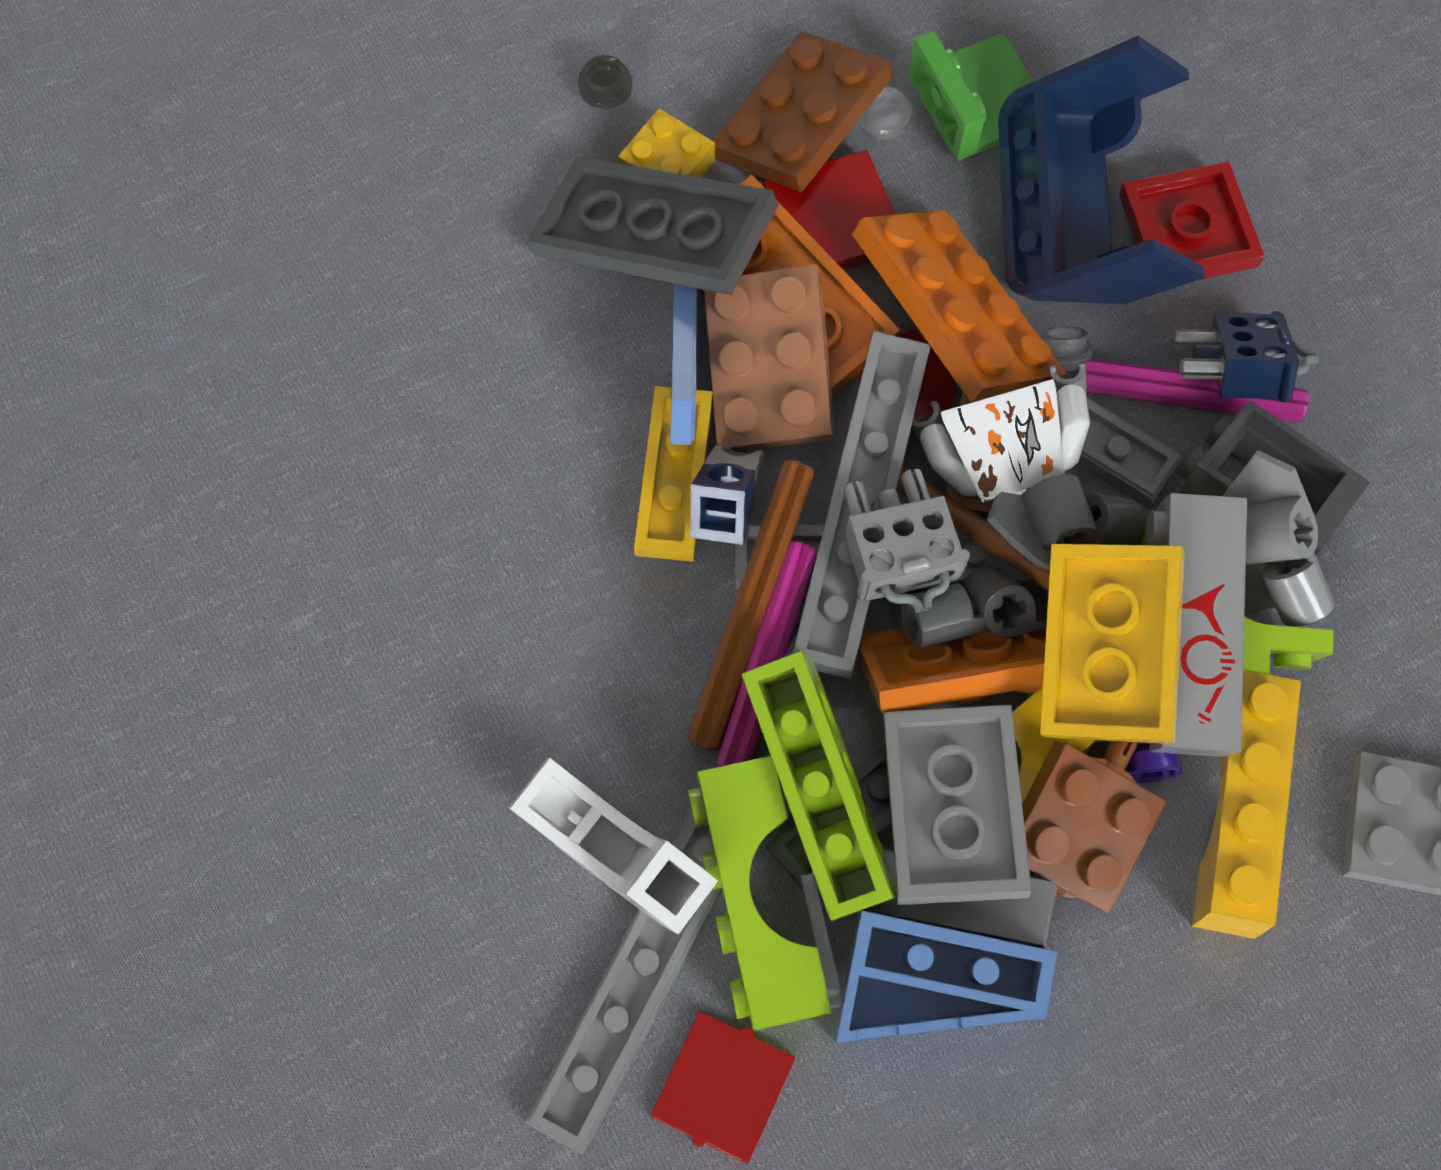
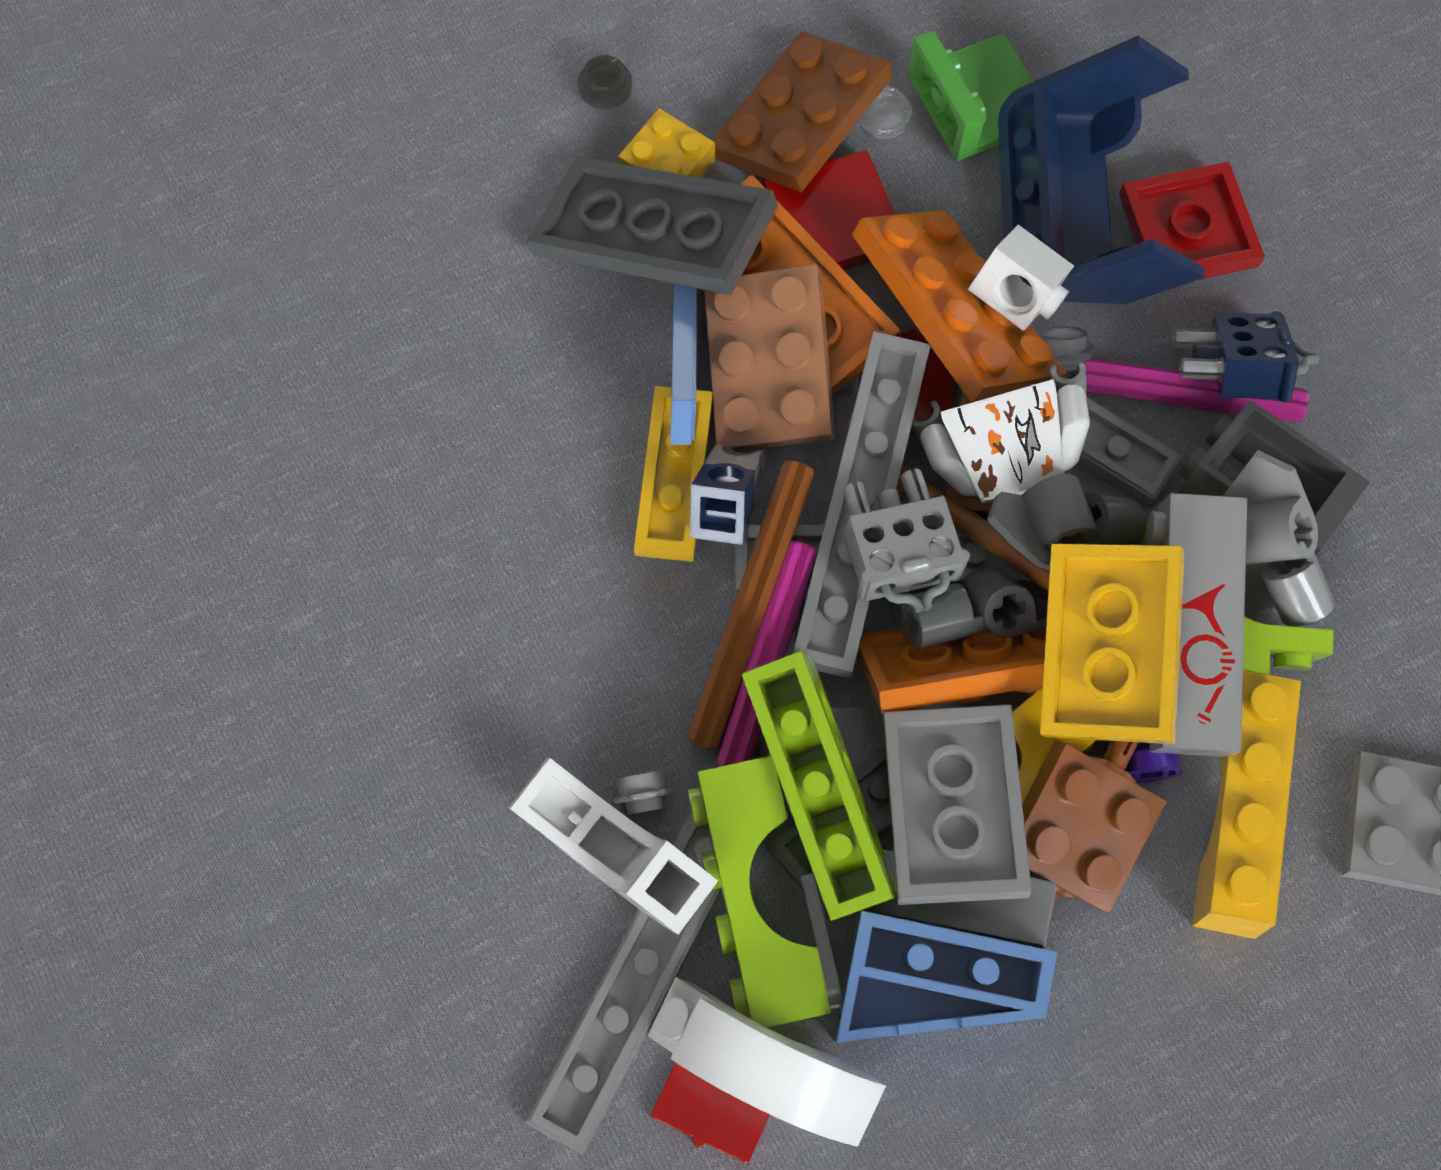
none -> light grey plate [612,770,674,814]
none -> white arch [648,977,886,1147]
none -> white brick [968,225,1074,331]

